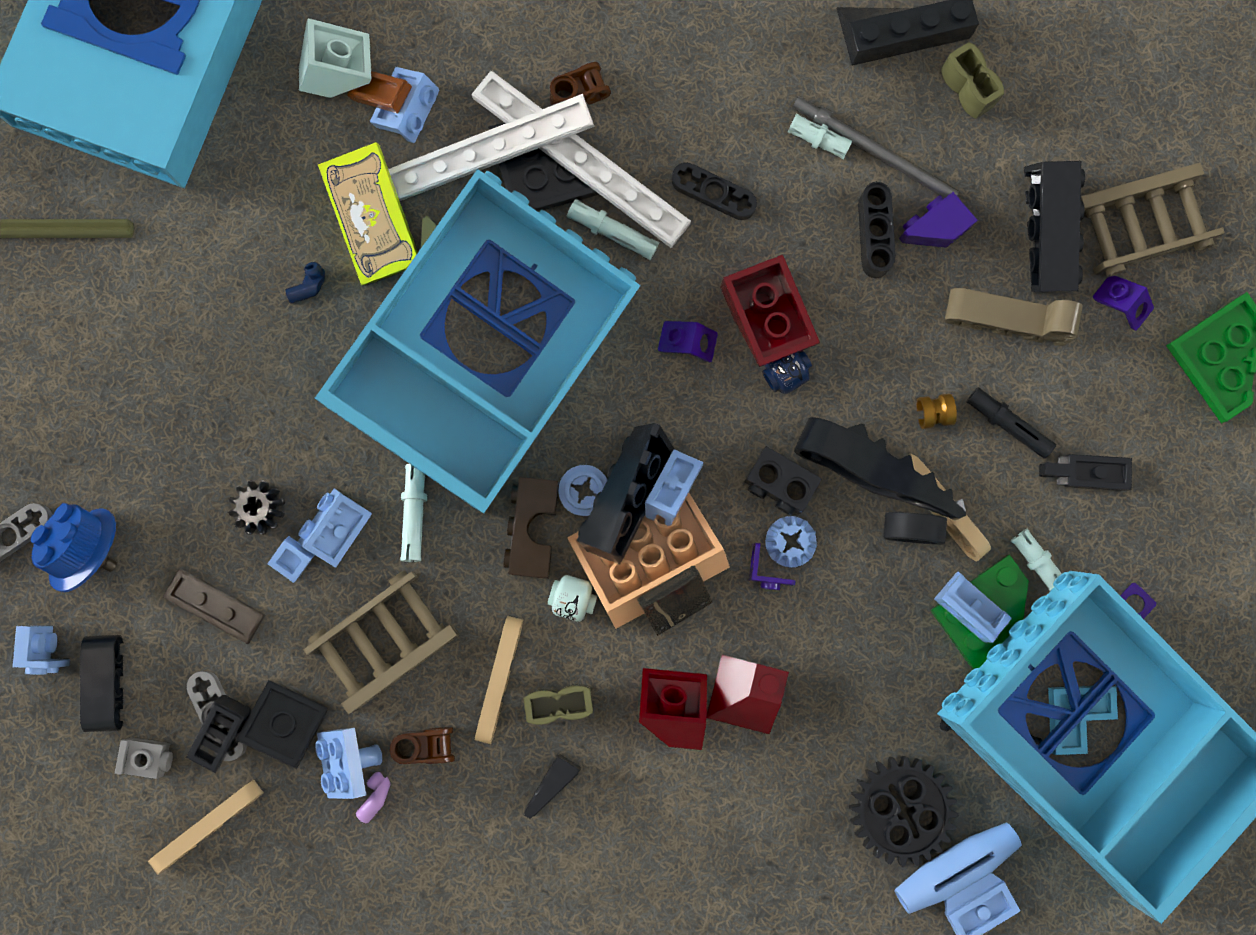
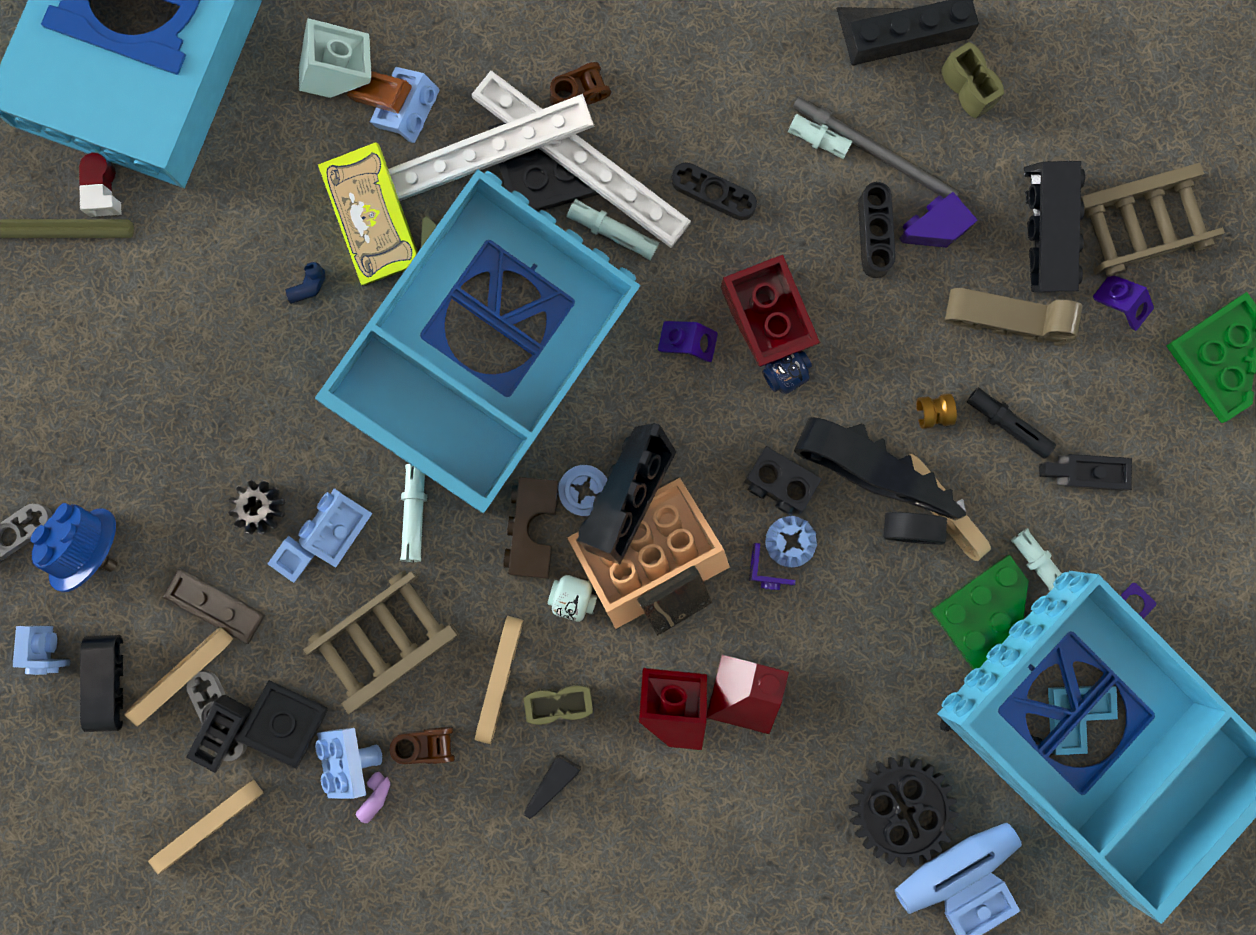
light grey brick [114,737,173,779] -> none
light blue hinge [645,450,703,526] -> none
light blue hinge [934,572,1011,643] -> none
none -> leg [79,153,121,217]
none -> tan beam [124,627,233,726]

